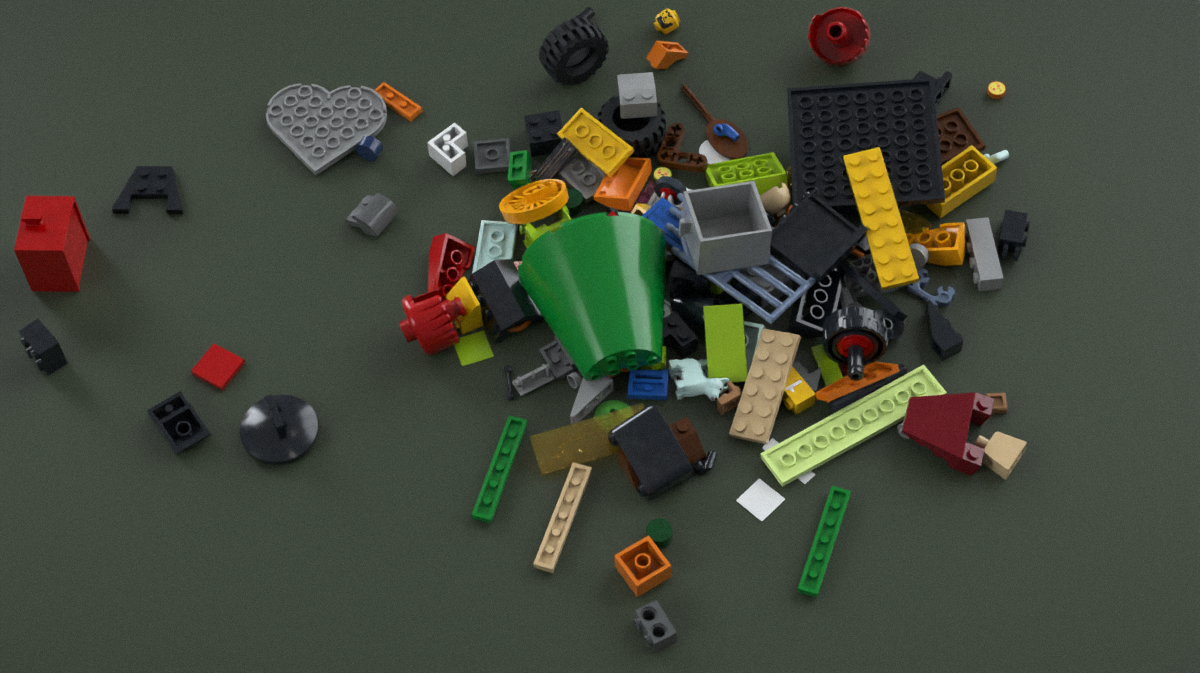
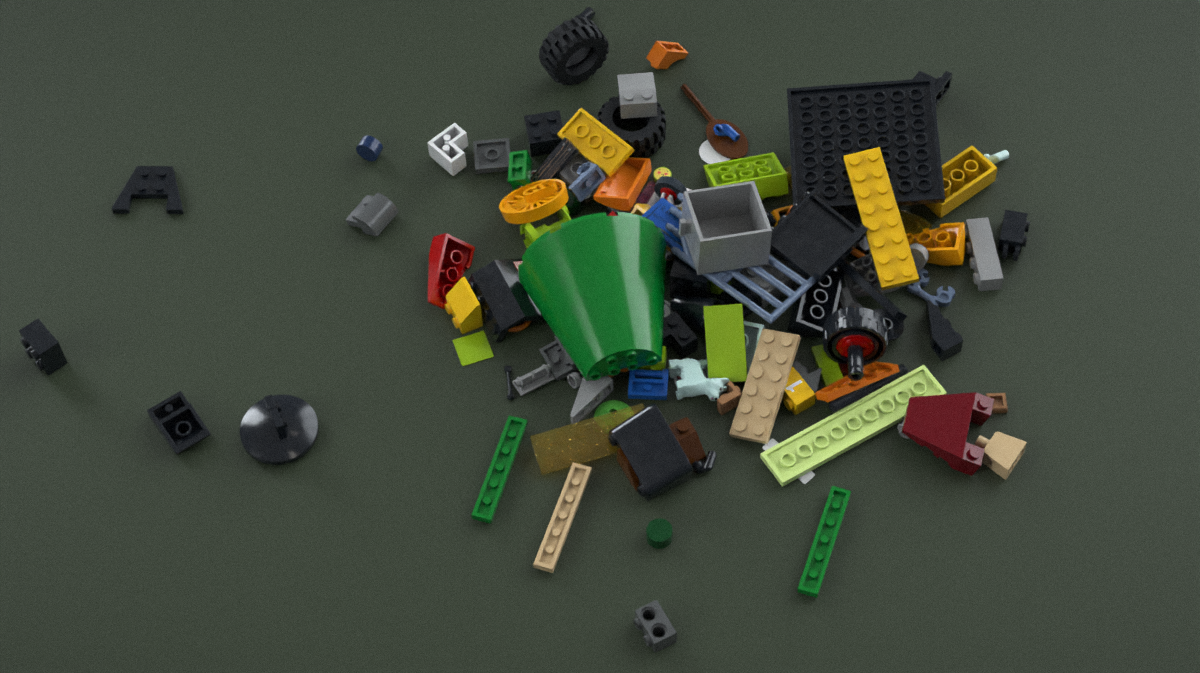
red piece [14,196,90,292] -> none
red tile [191,343,245,391] -> none
light grey plate [266,83,387,176] -> none
orange tile [374,82,423,122] -> none
red piece [399,290,466,356] -> none
light aqua tile [472,220,518,273] -> none
orange brick [614,535,672,597] -> none
yellow head [653,8,680,35] -> none
reddish brown beam [657,123,708,173] -> none
white sticker [736,479,785,521] -> none
tan cylinder [760,183,791,218] -> none
red piece [808,7,871,67] -> none
reddish brown plate [937,107,986,165] -> none
tile [987,81,1006,99] -> none
none -> sand blue plate [568,162,606,203]

